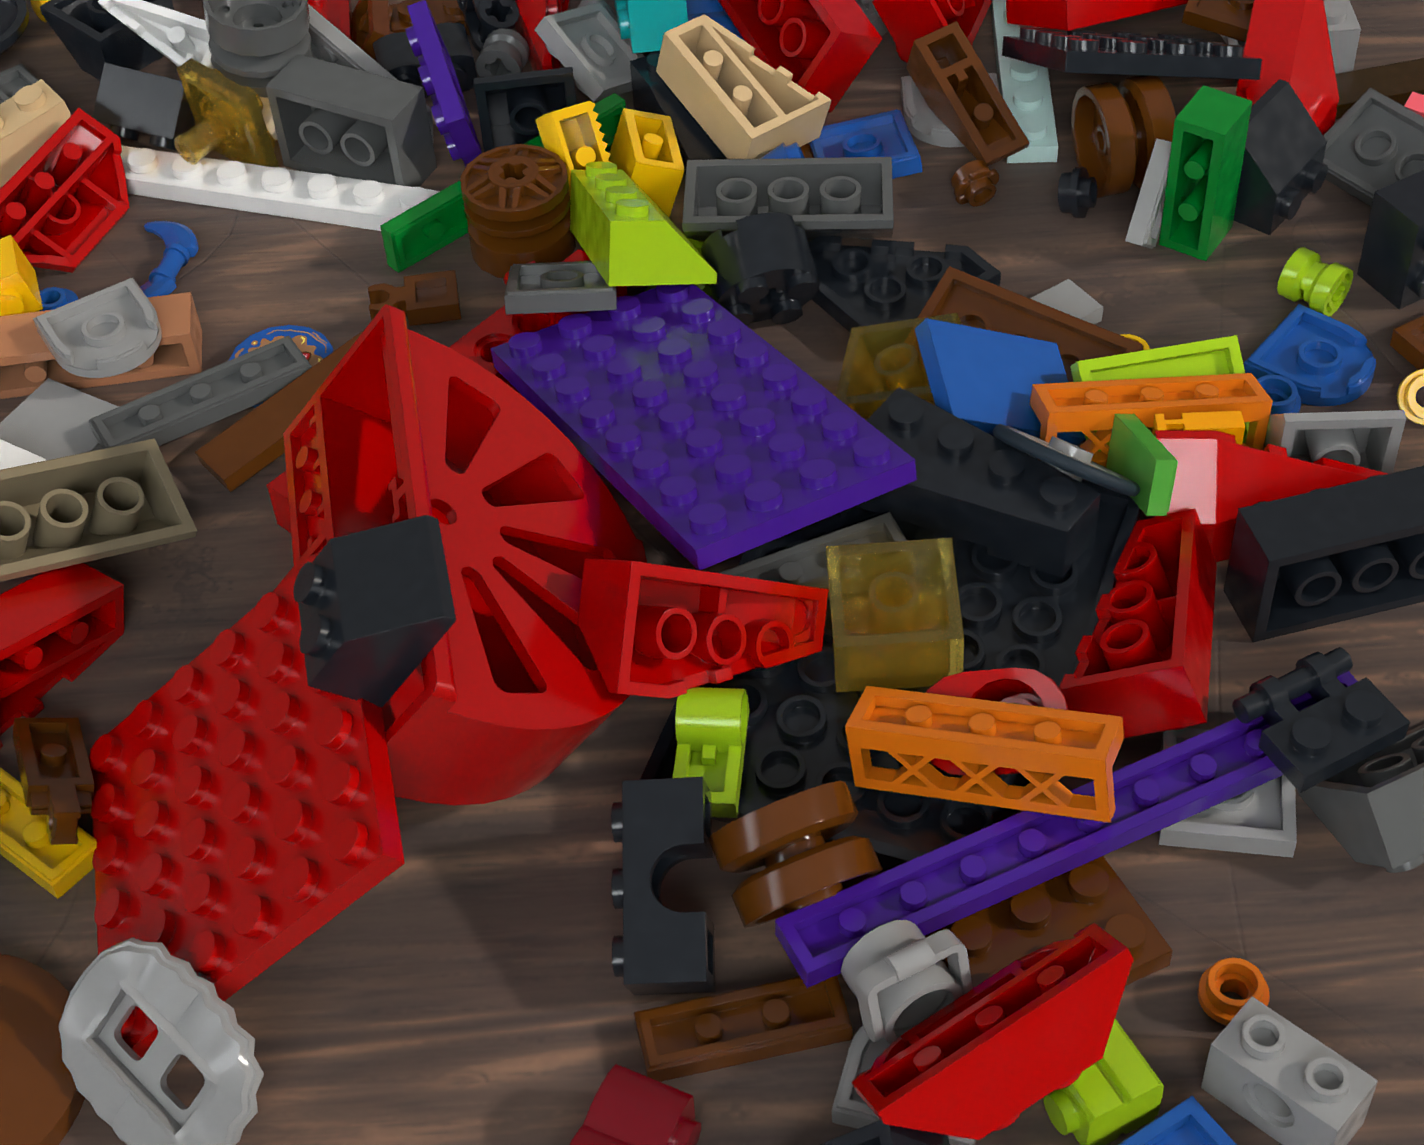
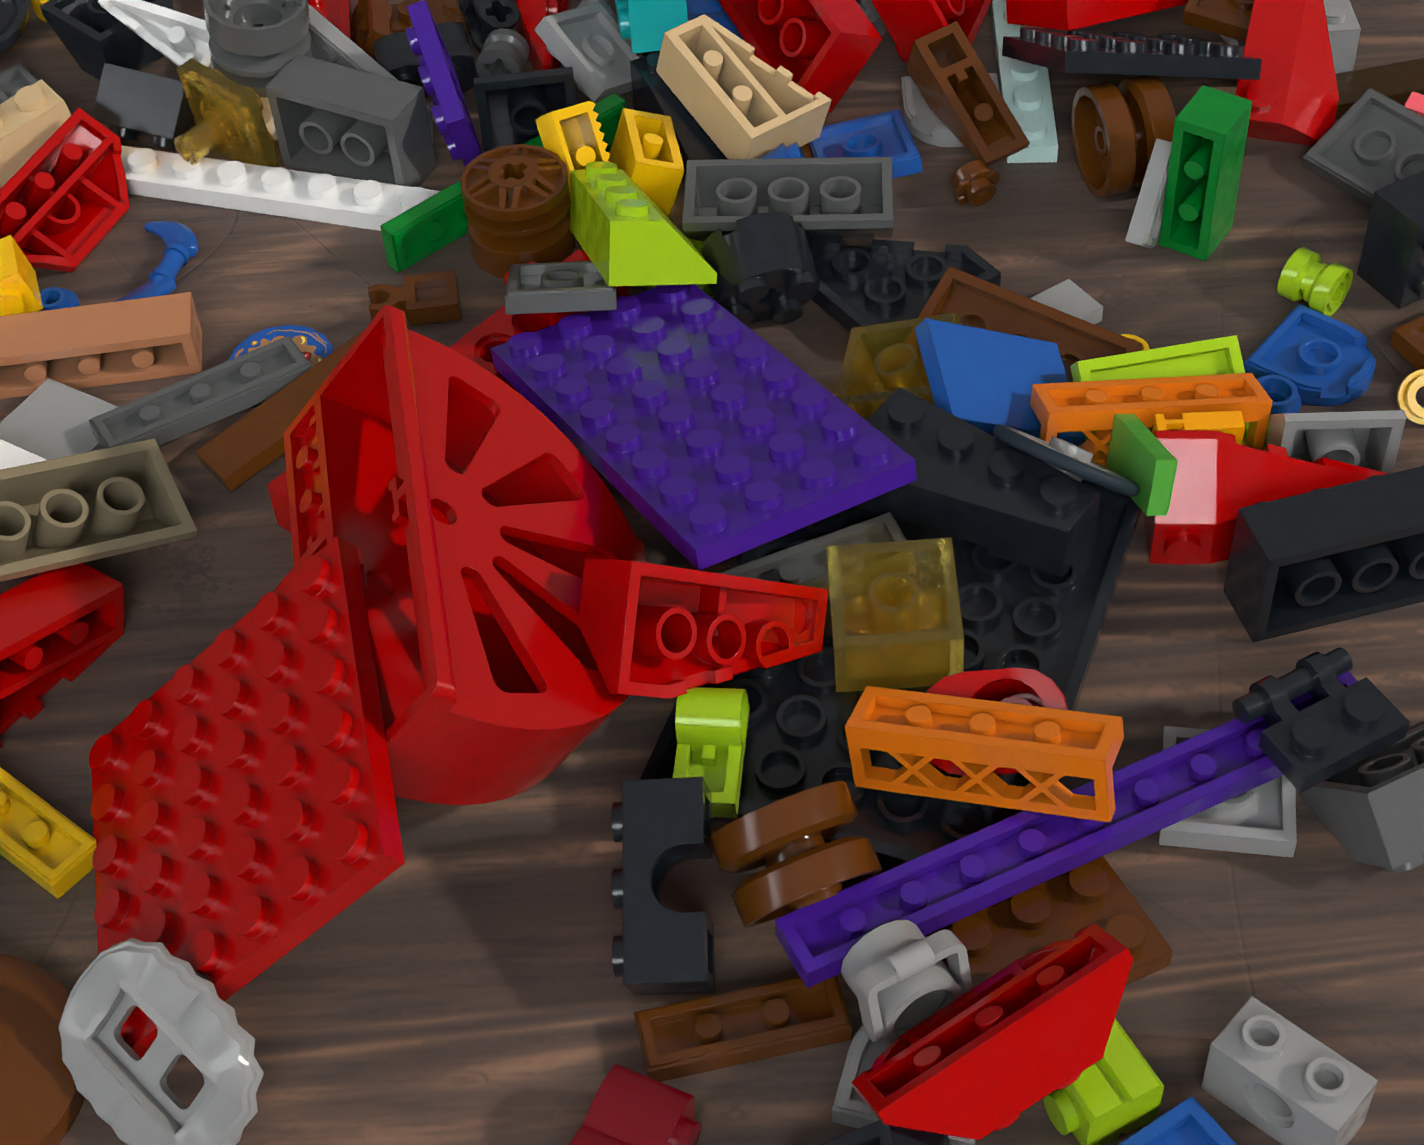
reddish brown hinge [12,717,95,845] -> none
light grey tile [33,278,162,378] -> none
black slope [293,515,456,708] -> none
black plate [1058,167,1098,218] -> none
red wedge [1059,508,1217,738] -> none
orange plate [1198,958,1270,1025] -> none
black slope [1233,79,1328,235] -> none

